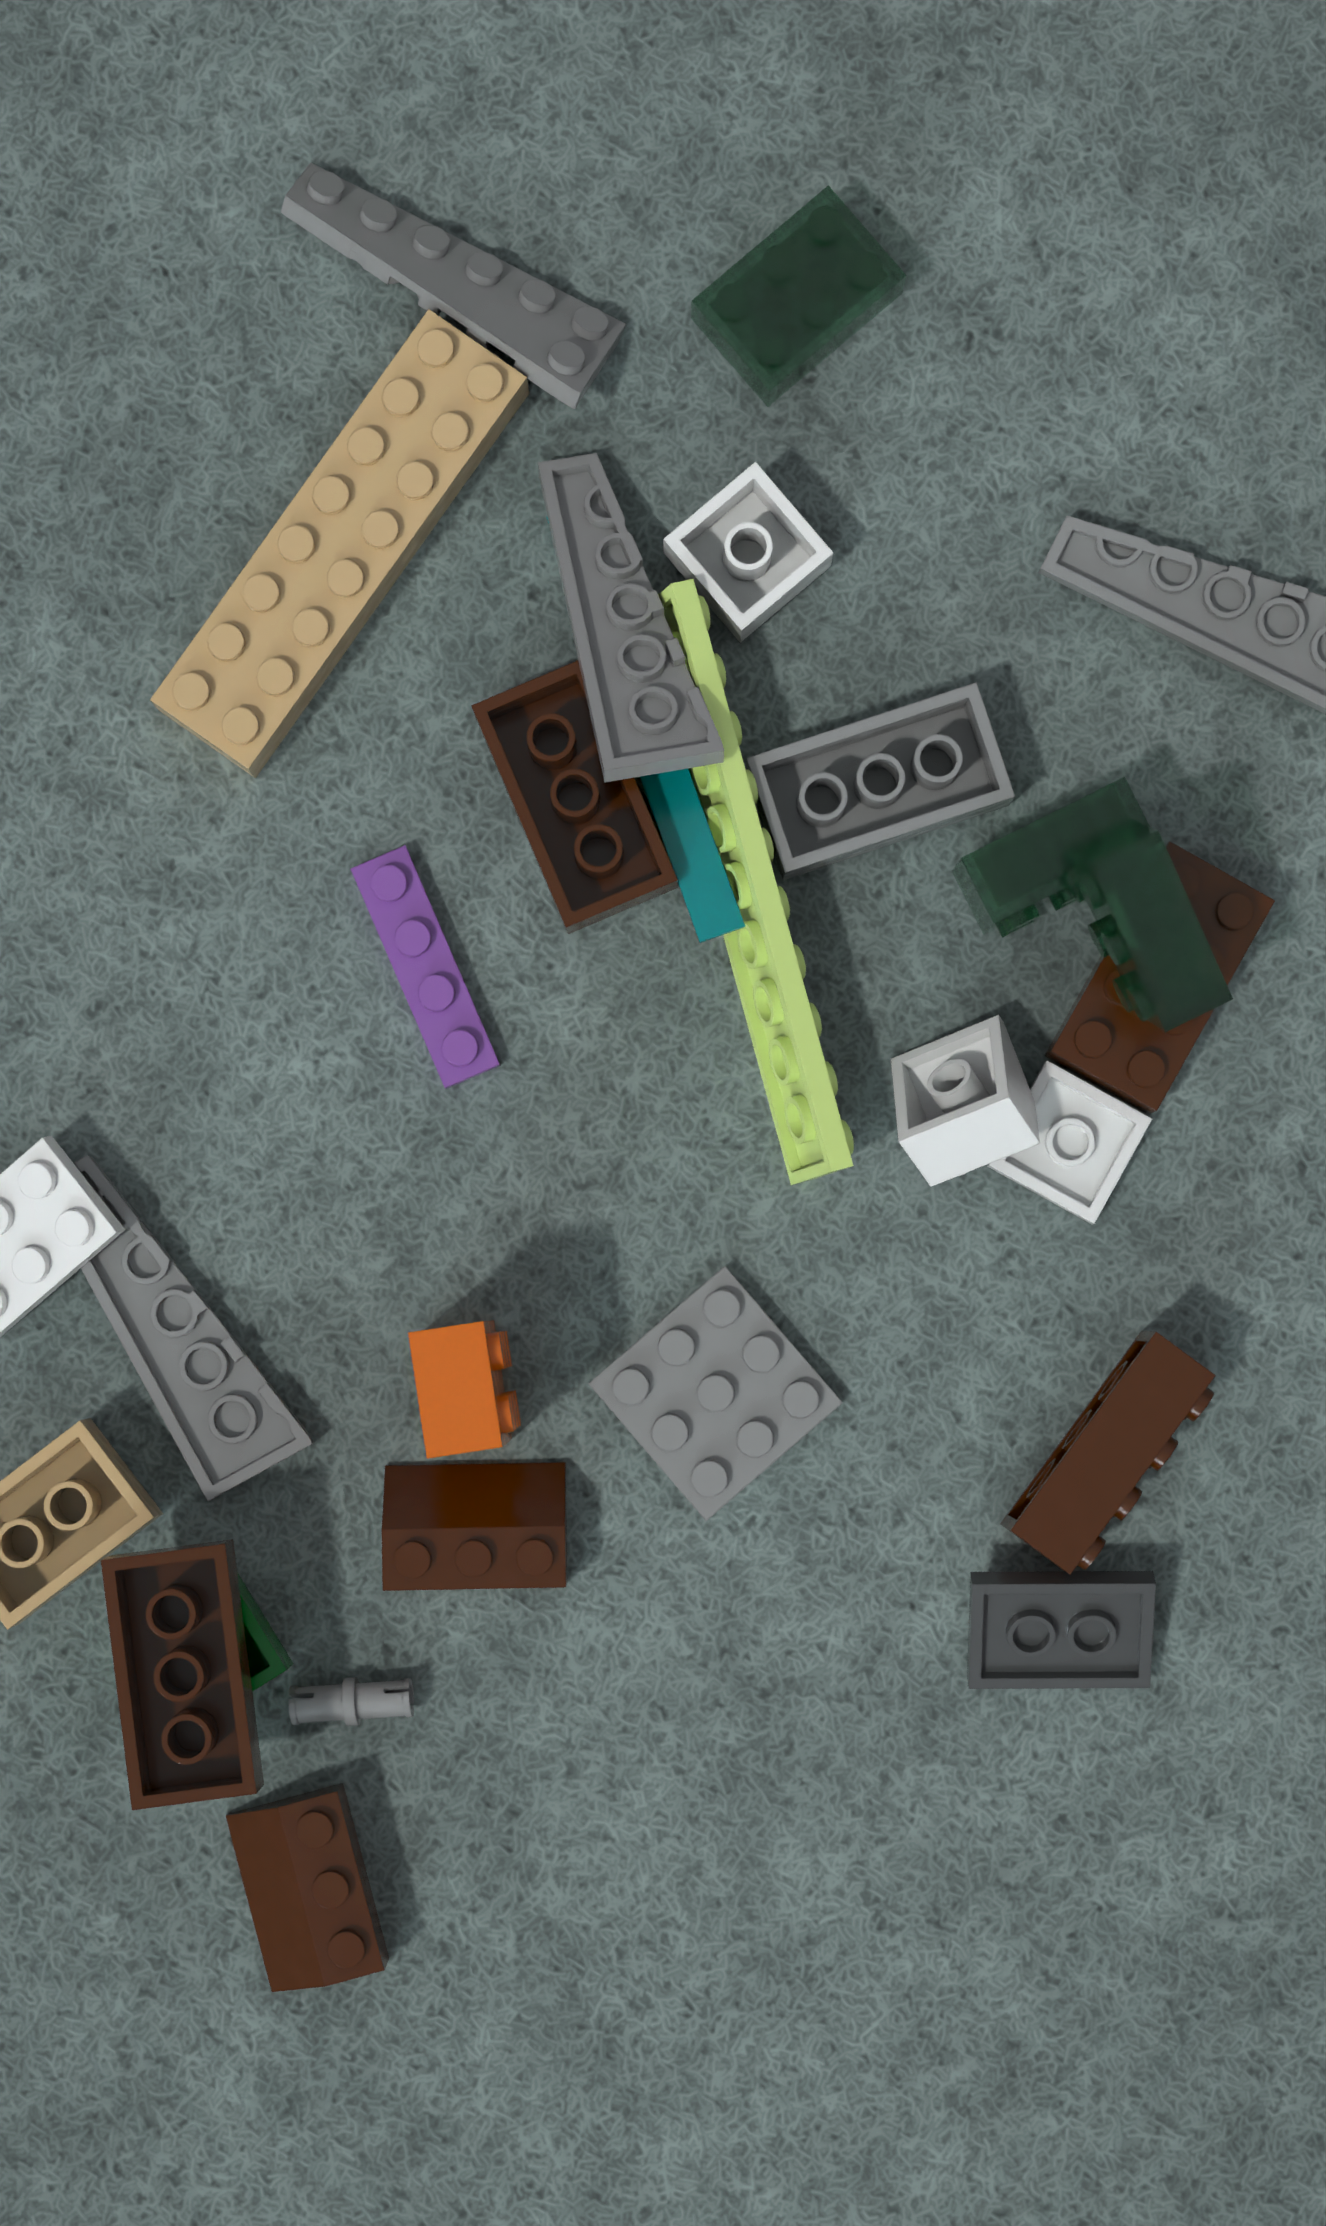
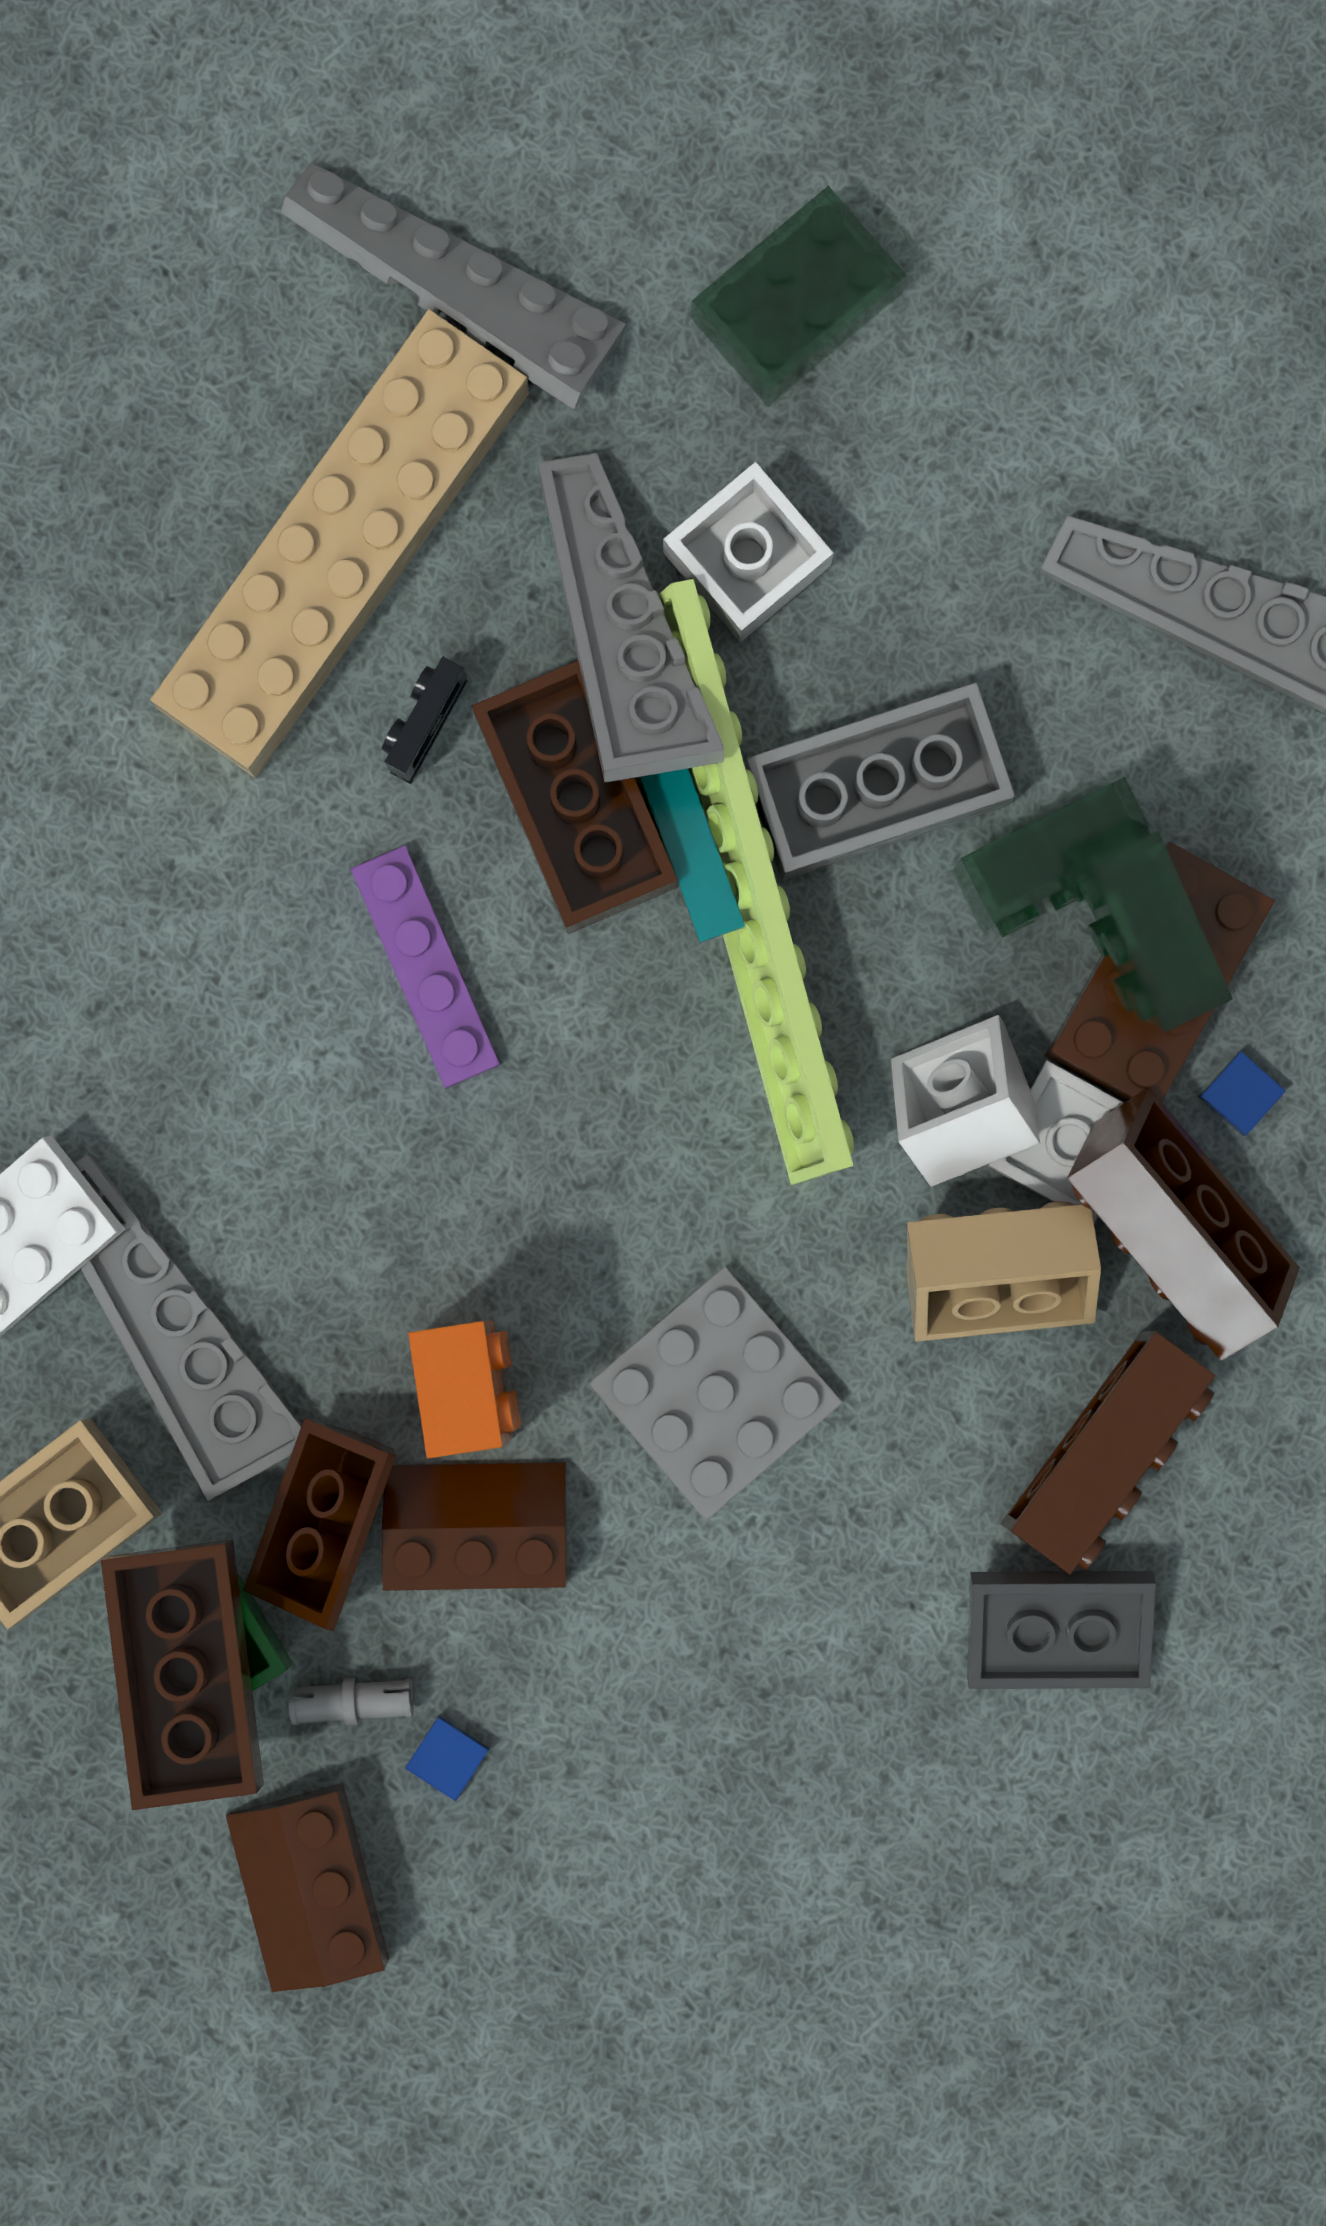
none -> reddish brown slope [243,1418,396,1631]
none -> black plate [381,656,468,785]
none -> blue tile [405,1715,489,1801]
none -> tan brick [906,1201,1101,1342]
none -> brick [1067,1087,1300,1361]
none -> blue tile [1199,1051,1286,1137]

